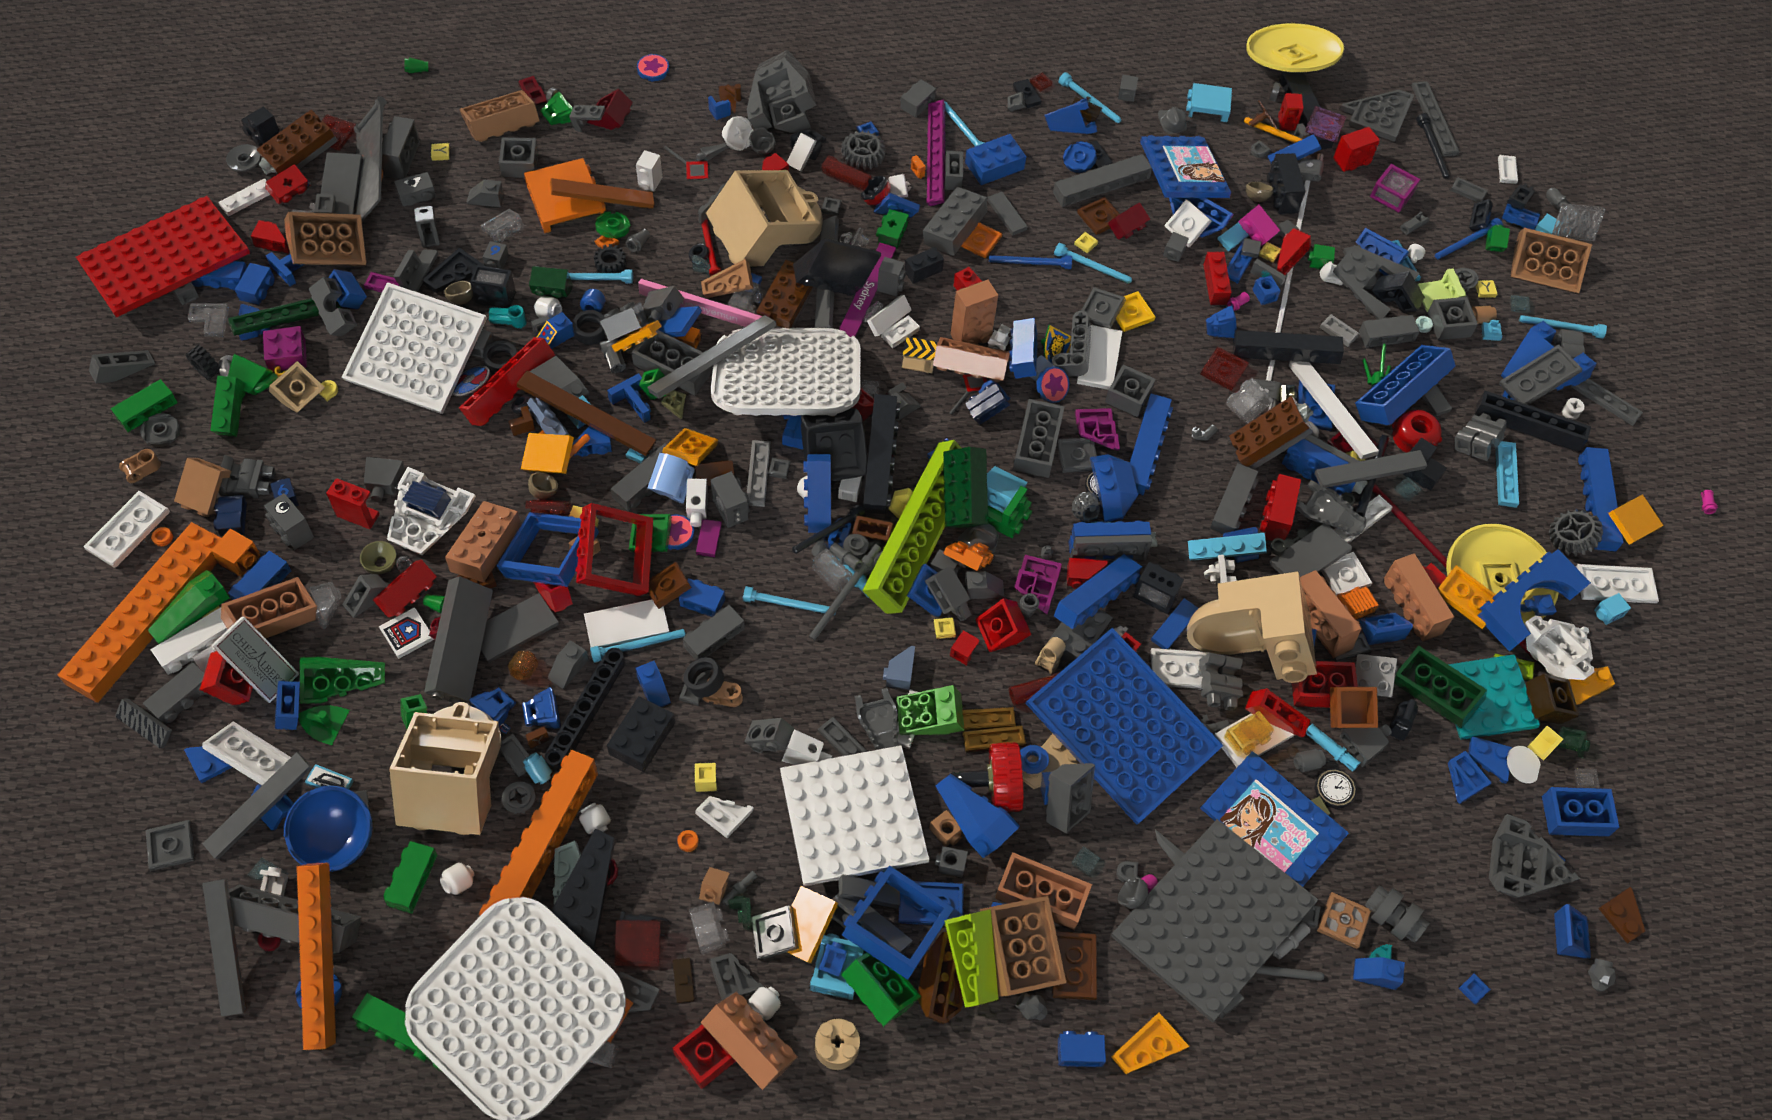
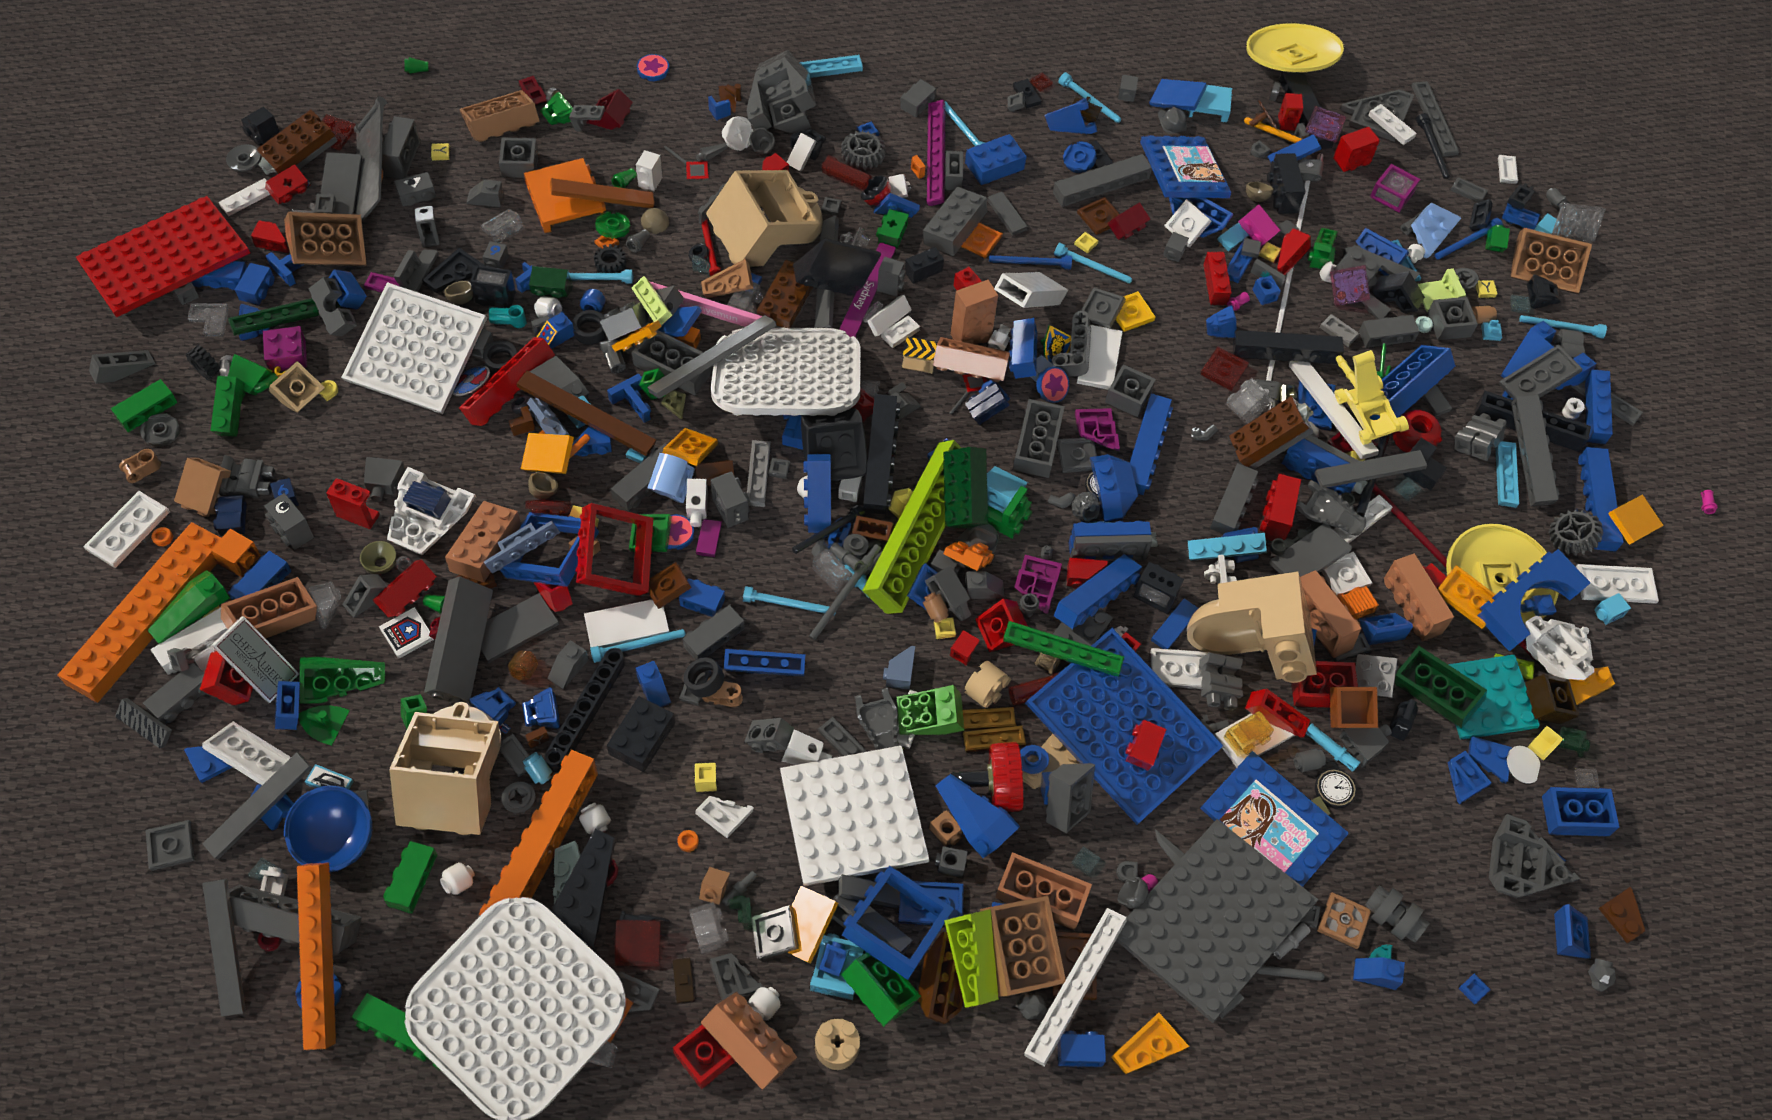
none -> dark grey tile [167,648,195,672]
none -> sand blue bracket [484,521,560,573]
none -> blue bracket [515,262,532,293]
none -> green cone [612,168,637,188]
none -> yellowish green tile [632,276,672,326]
none -> dark tan piece [641,208,669,234]
none -> blue brick [724,649,806,676]
none -> medium azure plate [799,55,863,78]
none -> medium nougat brick [923,592,949,623]
none -> tan brick [965,661,1011,708]
none -> white brick [994,272,1068,308]
none -> green tile [1003,621,1124,677]
none -> white plate [1024,908,1127,1066]
none -> dark grey arm [1048,492,1076,509]
none -> red brick [1125,720,1166,770]
none -> blue tile [1149,79,1207,111]
none -> green tile [1313,228,1338,252]
none -> clear pink tile [1330,265,1371,306]
none -> light yellow piece [1334,350,1409,445]
none -> white plate [1368,104,1416,145]
none -> light blue wing [1411,203,1461,258]
none -> dark grey brick [1511,395,1559,506]
none -> black piece [1527,274,1560,309]
none -> blue brick [1585,370,1612,444]

